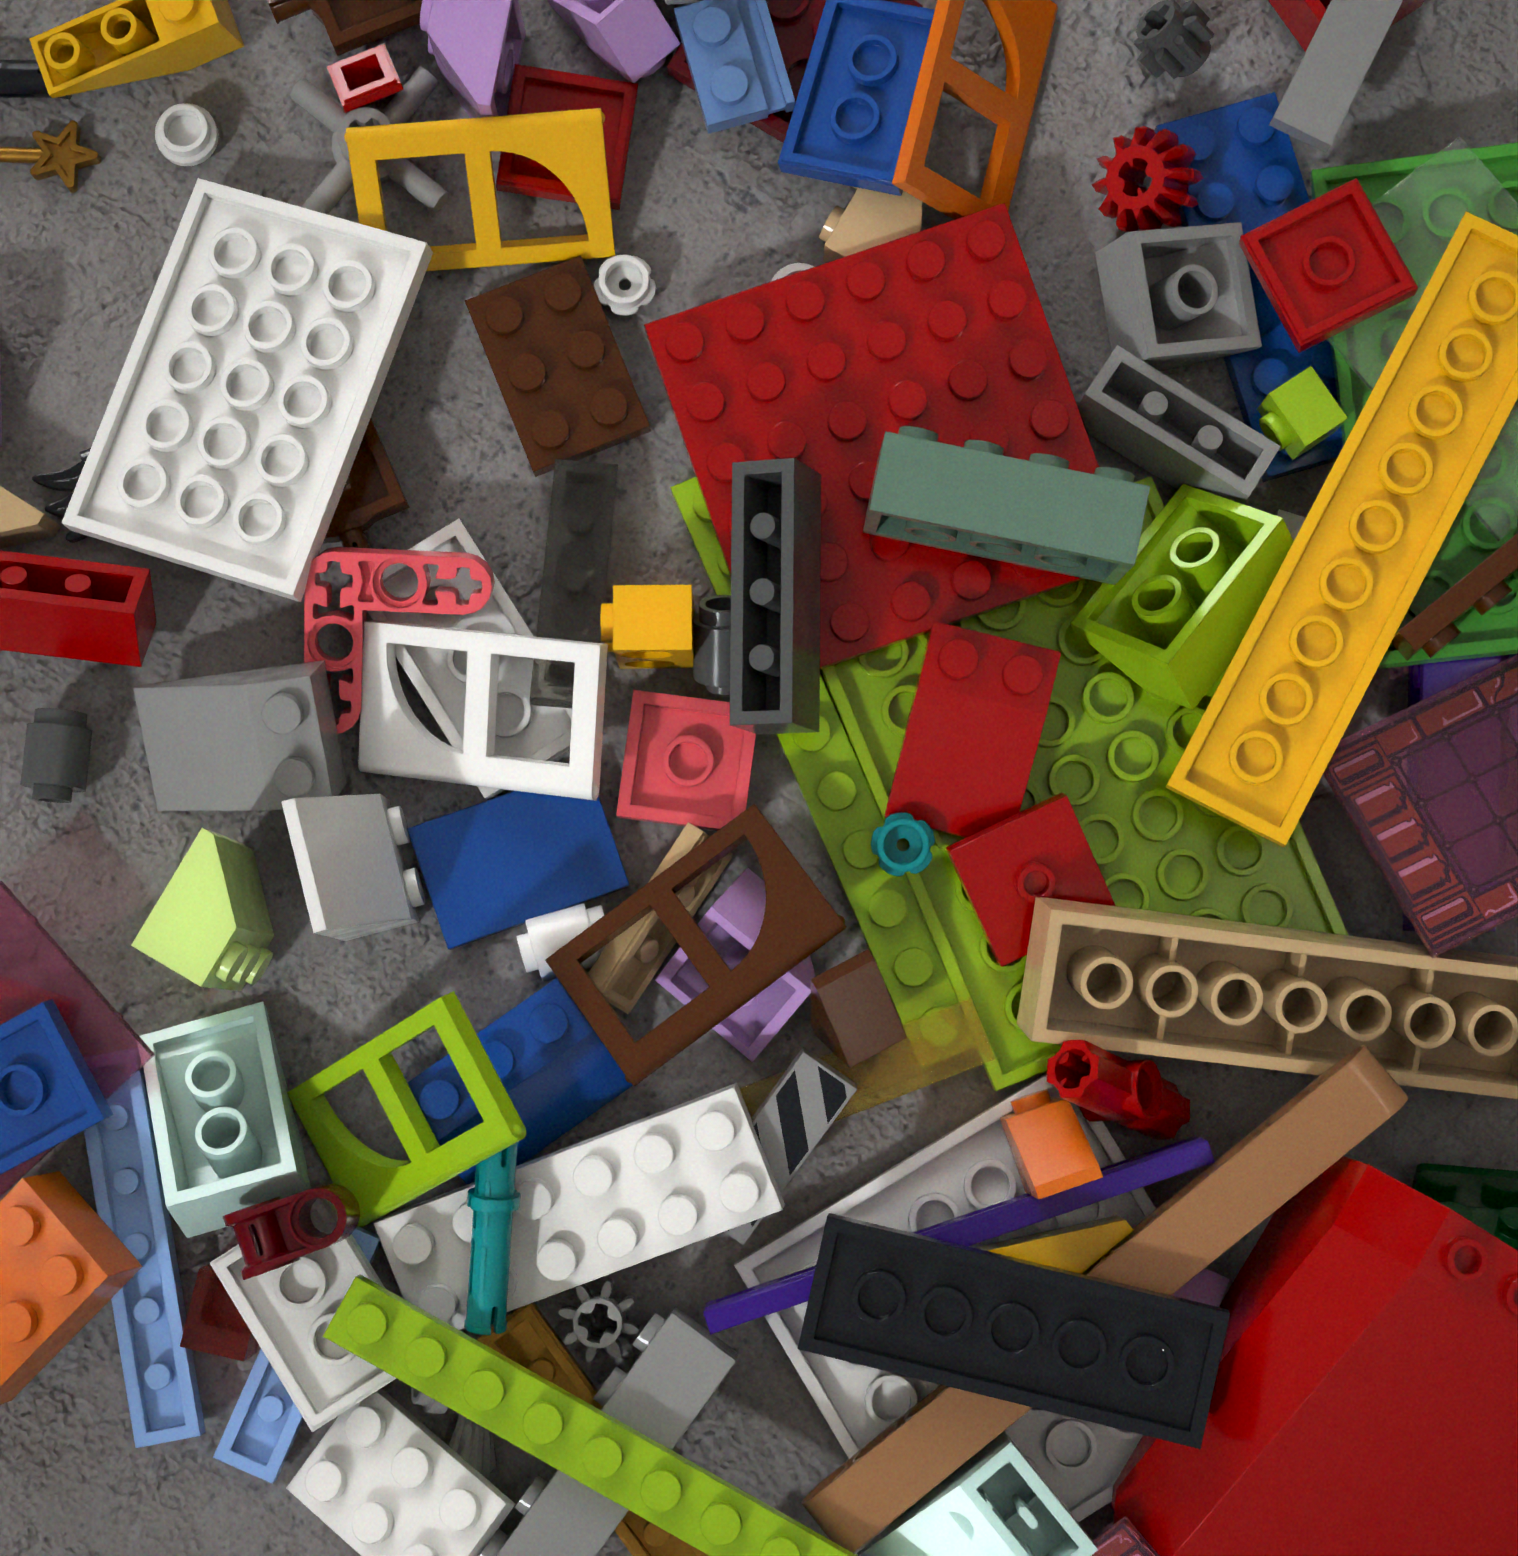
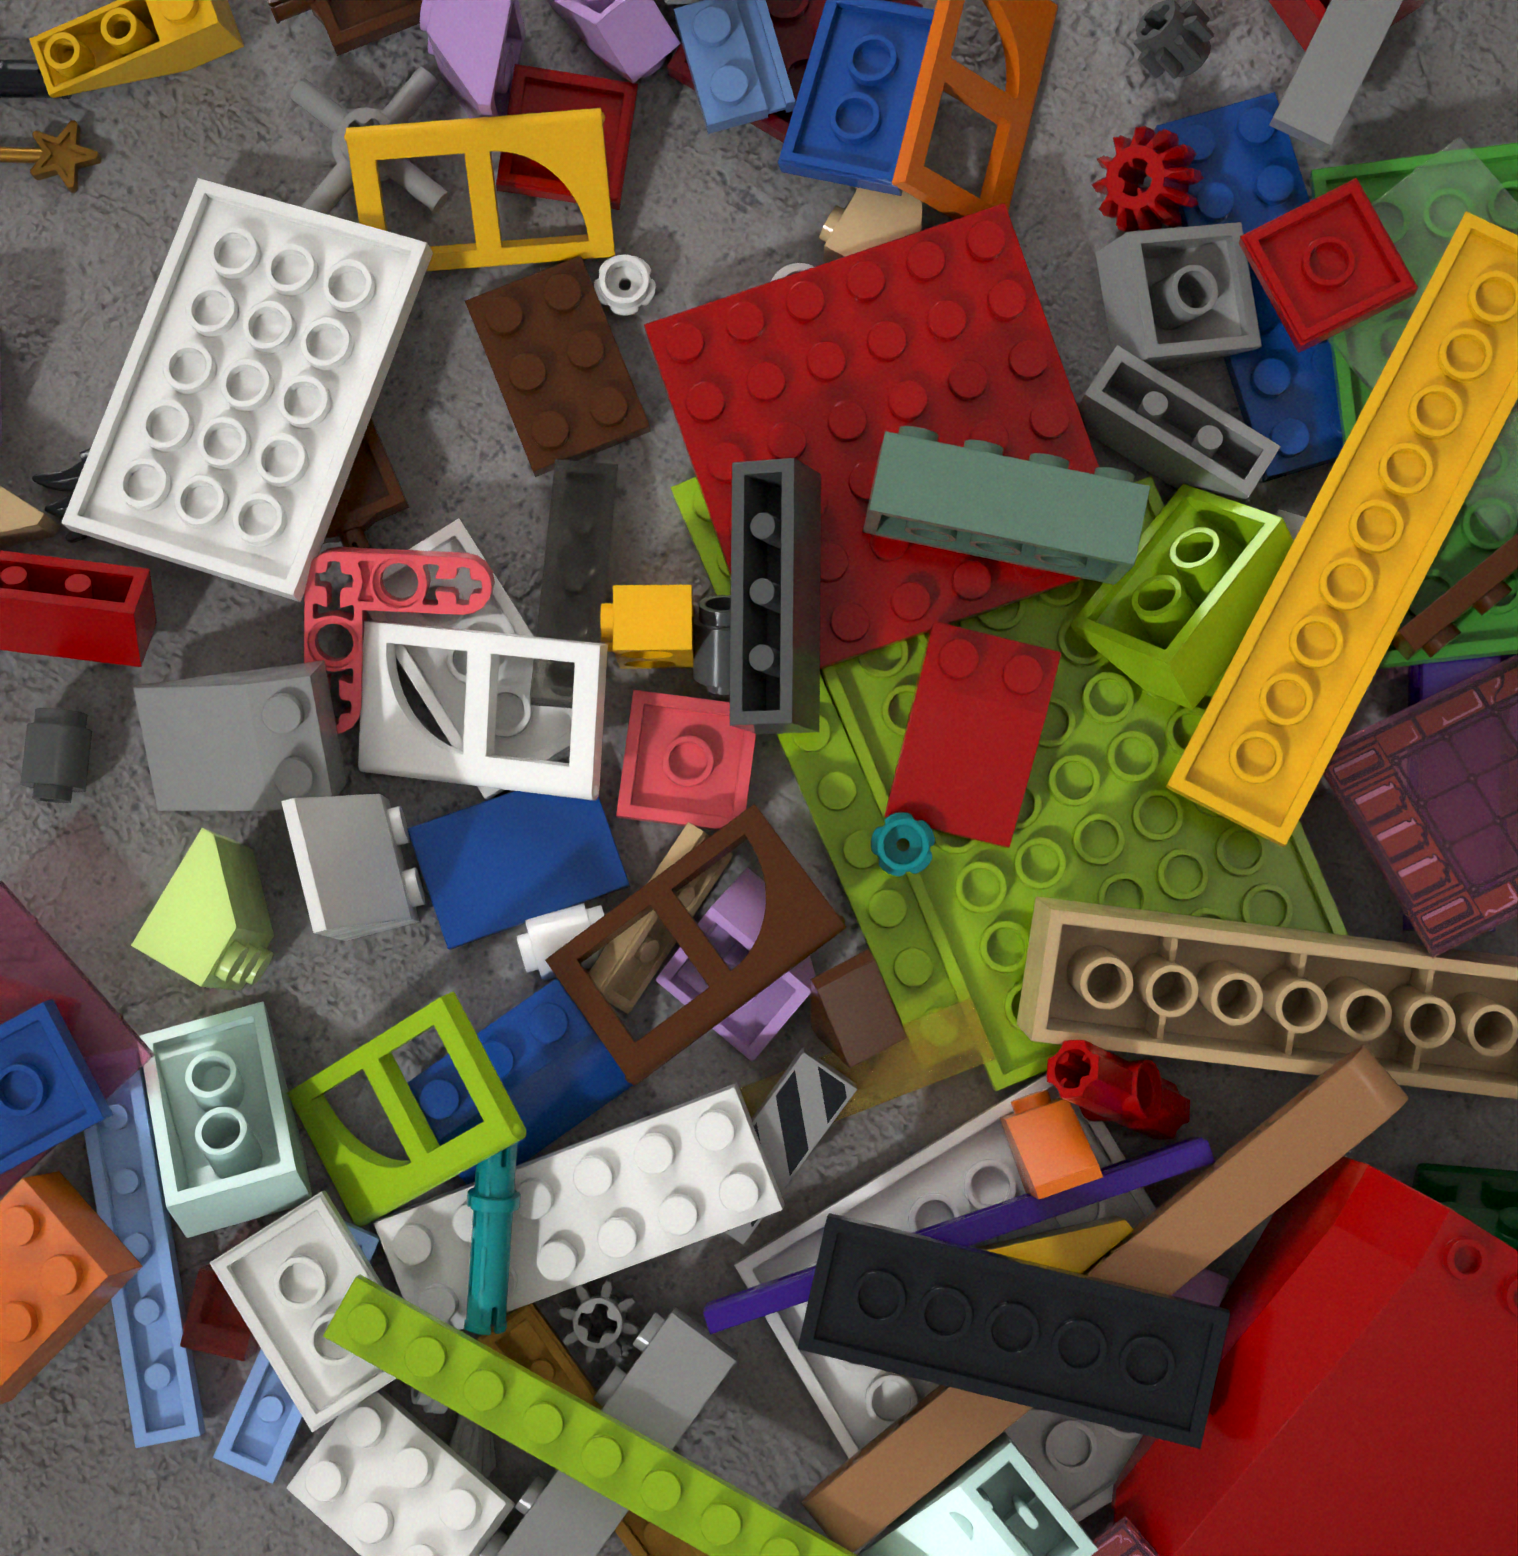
white plate [155,103,219,166] -> none
dark red piece [222,1184,360,1280] -> none
red slope [327,44,404,113] -> none
red plate [945,792,1116,967] -> none
lime plate [1257,366,1348,460] -> none

